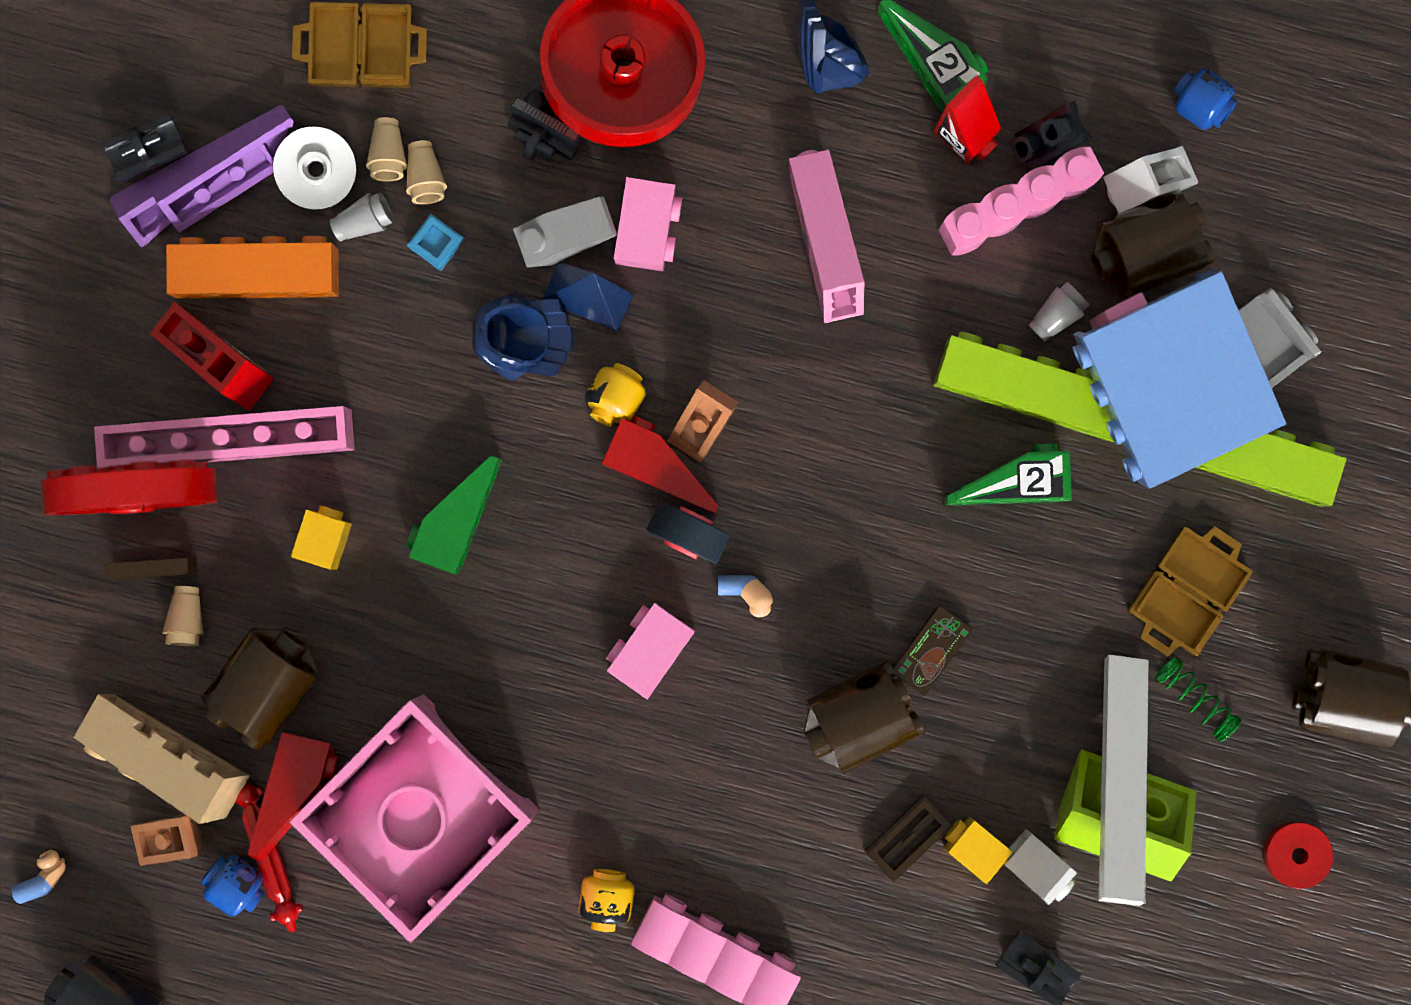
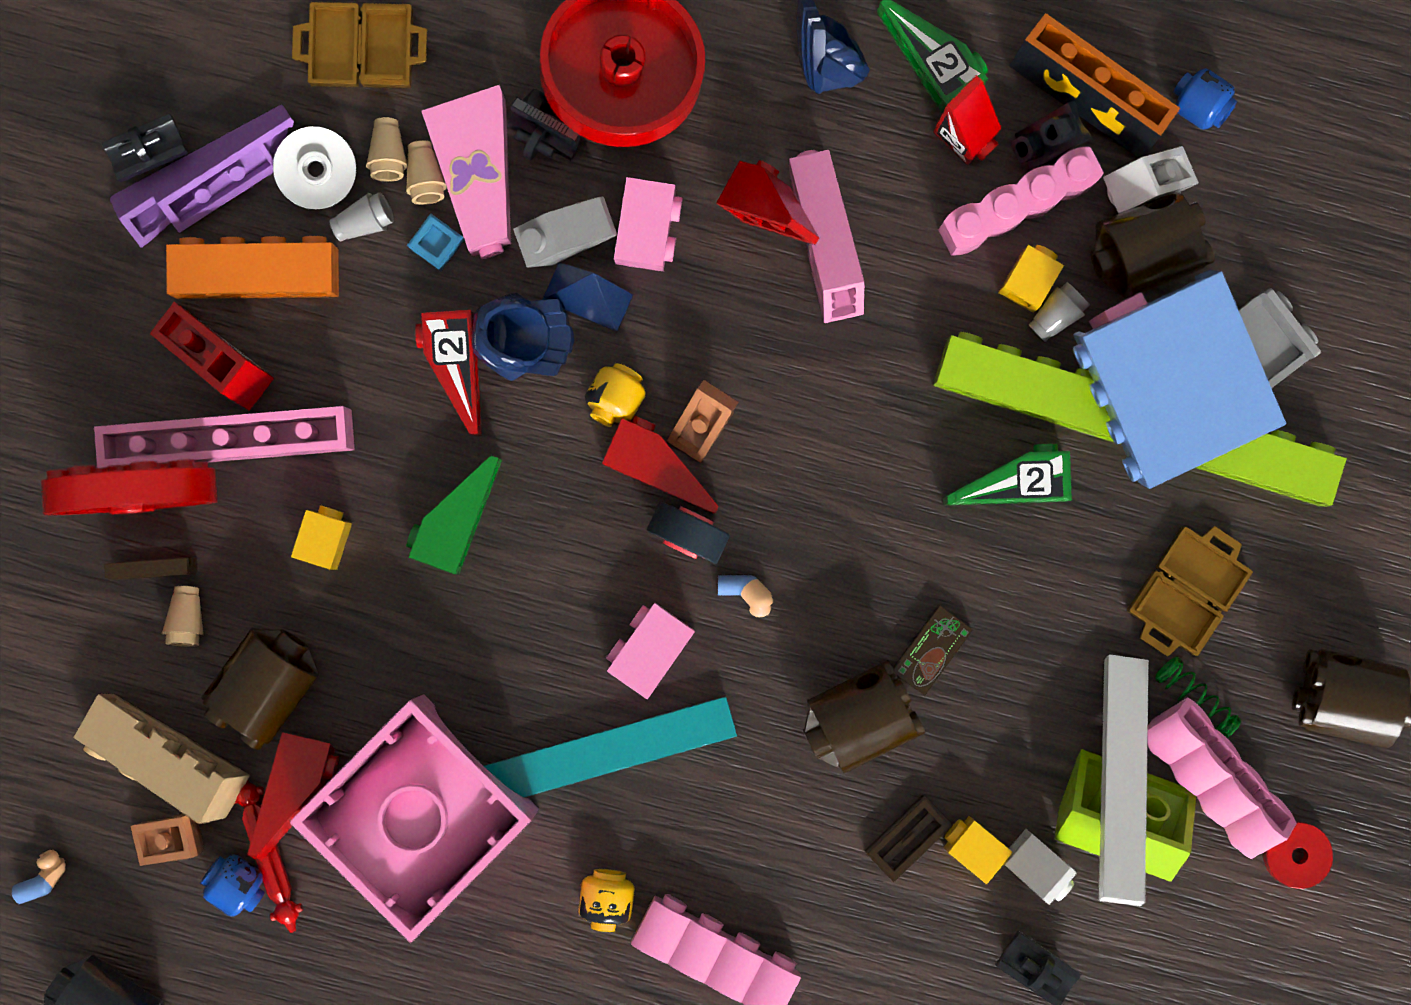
none -> slope [415,310,482,436]
none -> bright pink slope [422,85,511,259]
none -> teal tile [483,696,737,797]
none -> red slope [716,160,819,245]
none -> yellow brick [998,245,1064,313]
none -> brick [1009,13,1180,158]
none -> bright pink brick [1147,697,1297,859]

